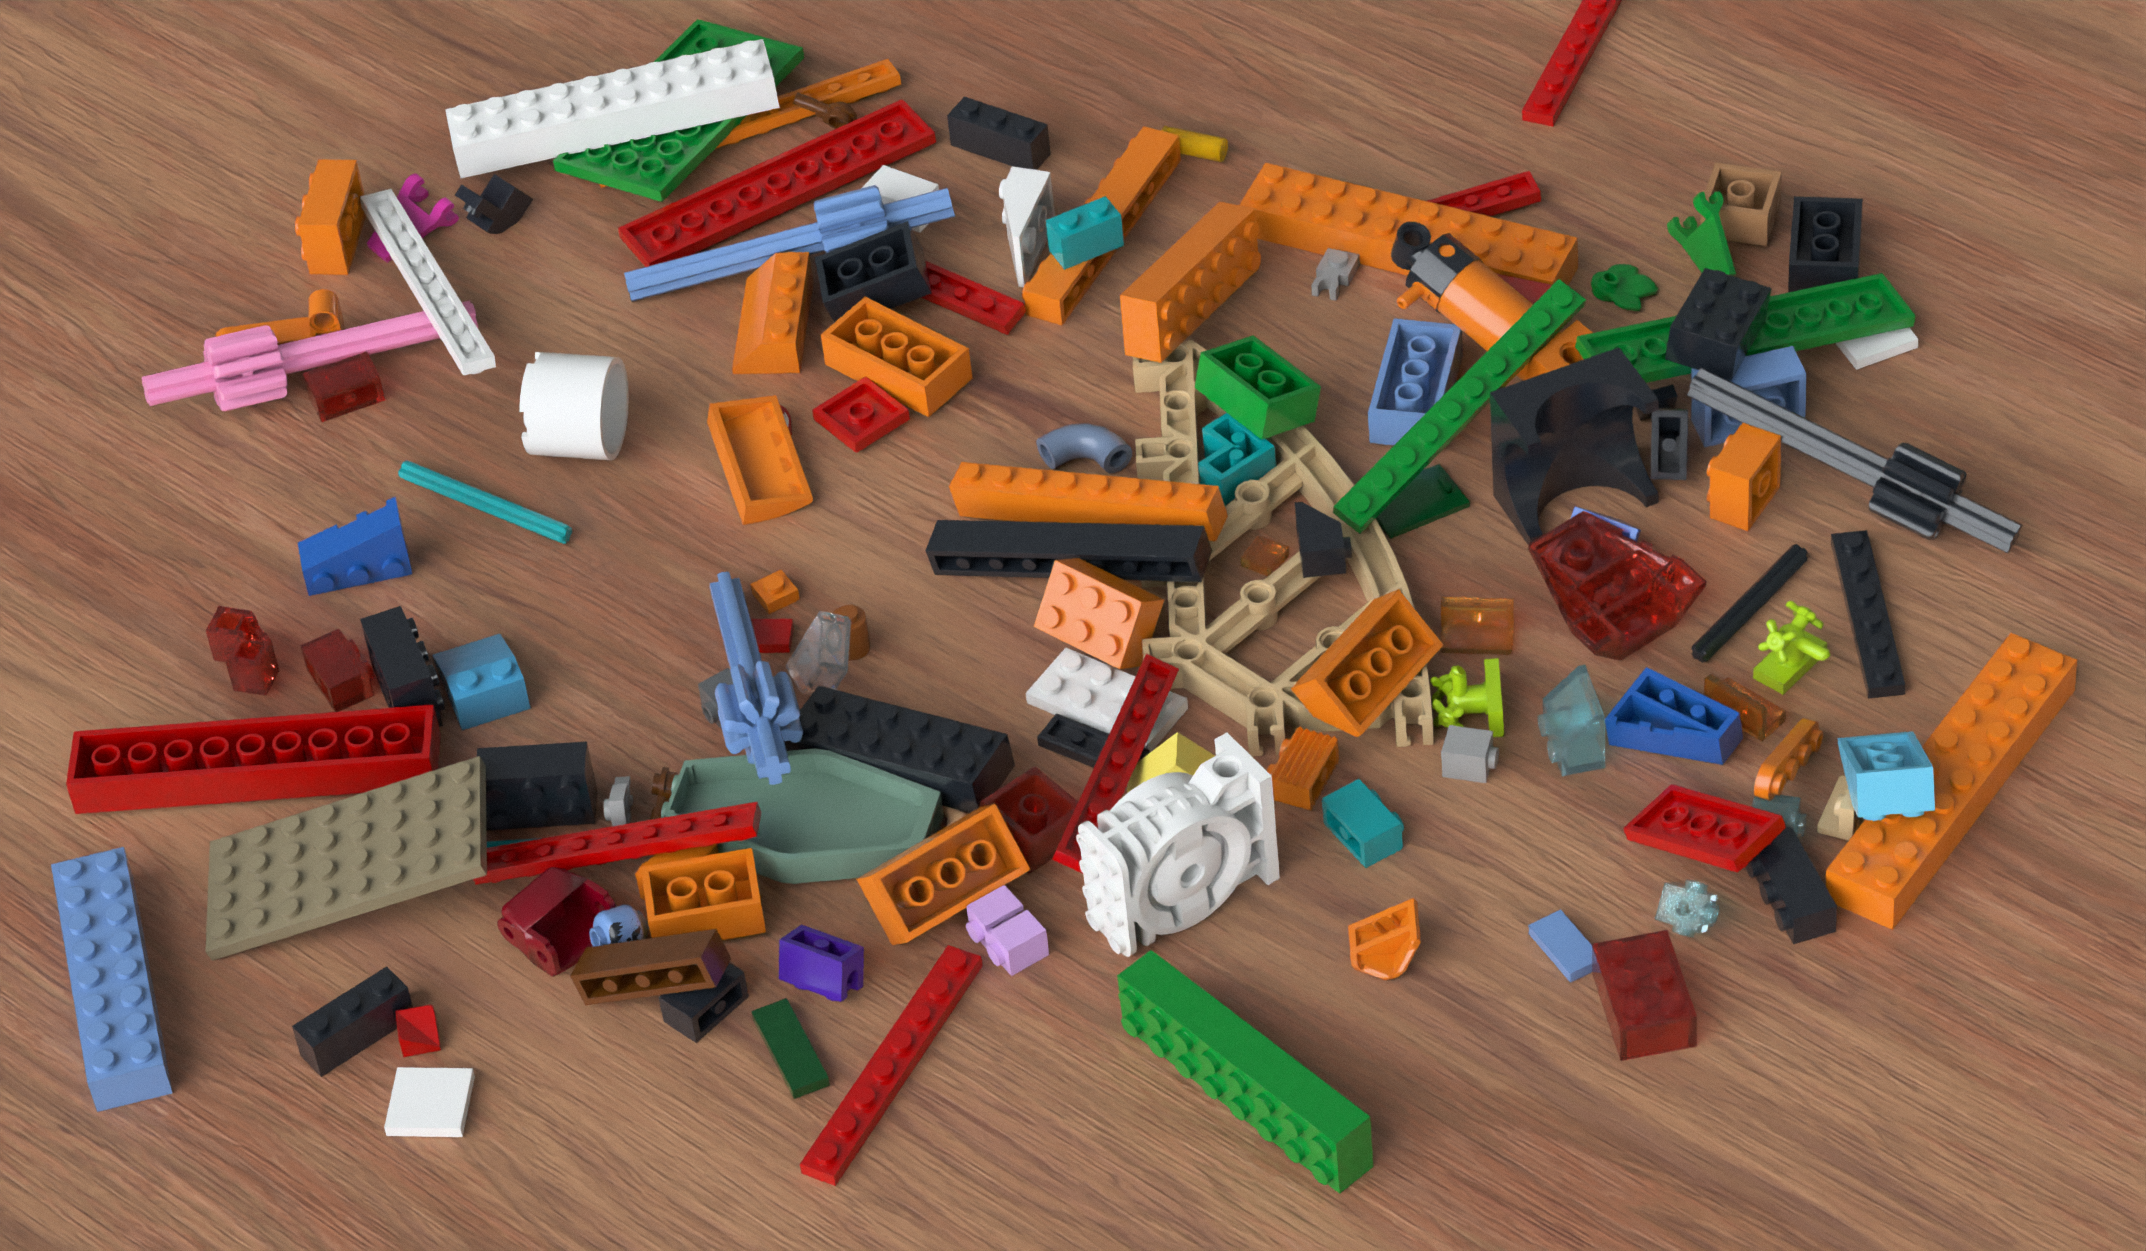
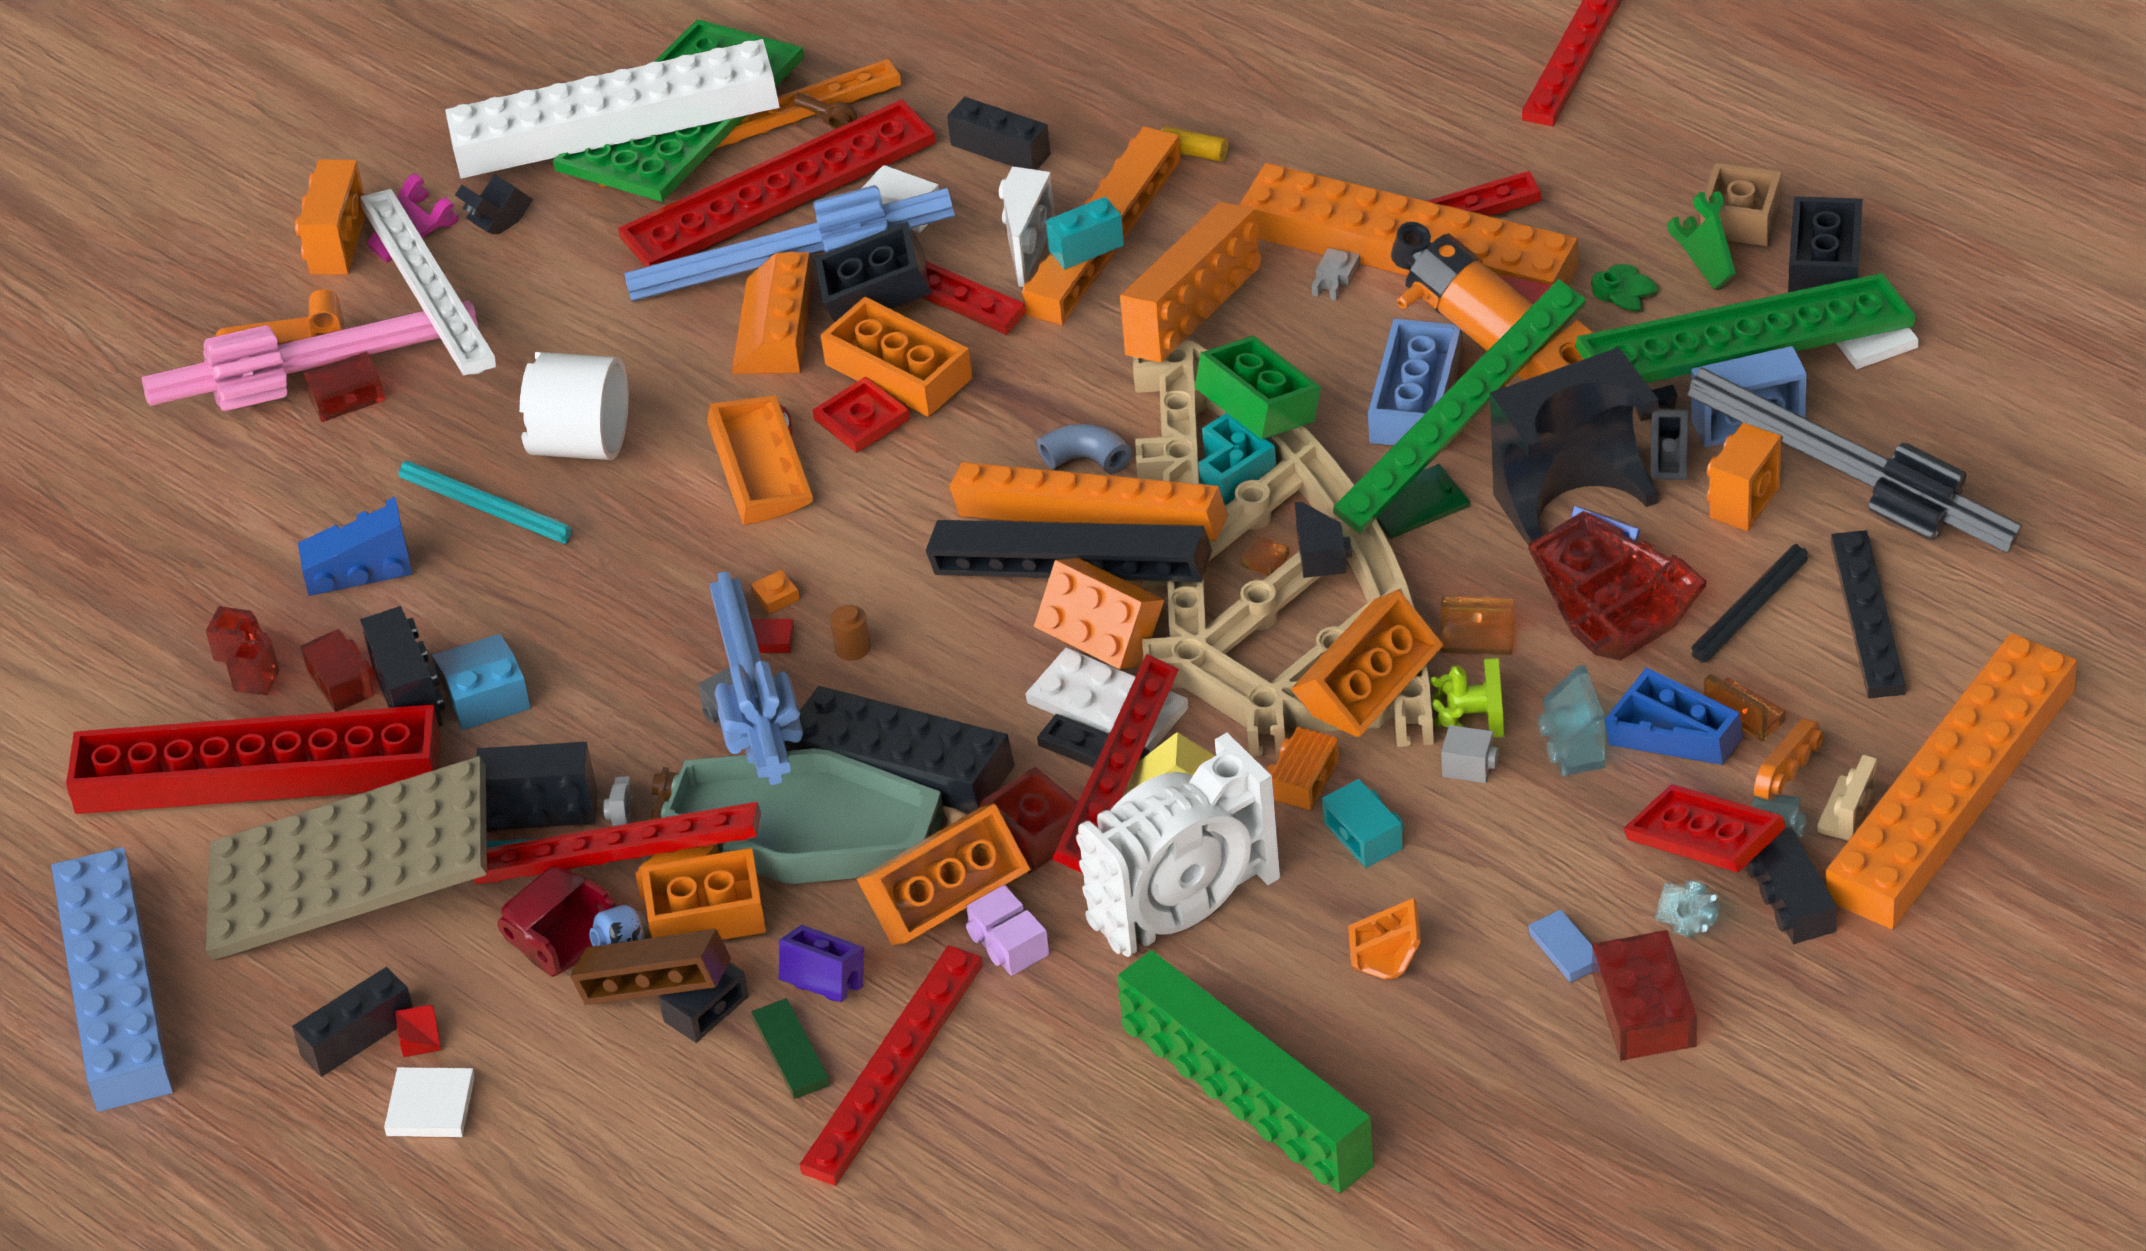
clear slope [785,611,851,695] -> none
black brick [1665,268,1772,380] -> none
lime piece [1753,601,1831,695] -> none
medium azure slope [1838,731,1935,821] -> none

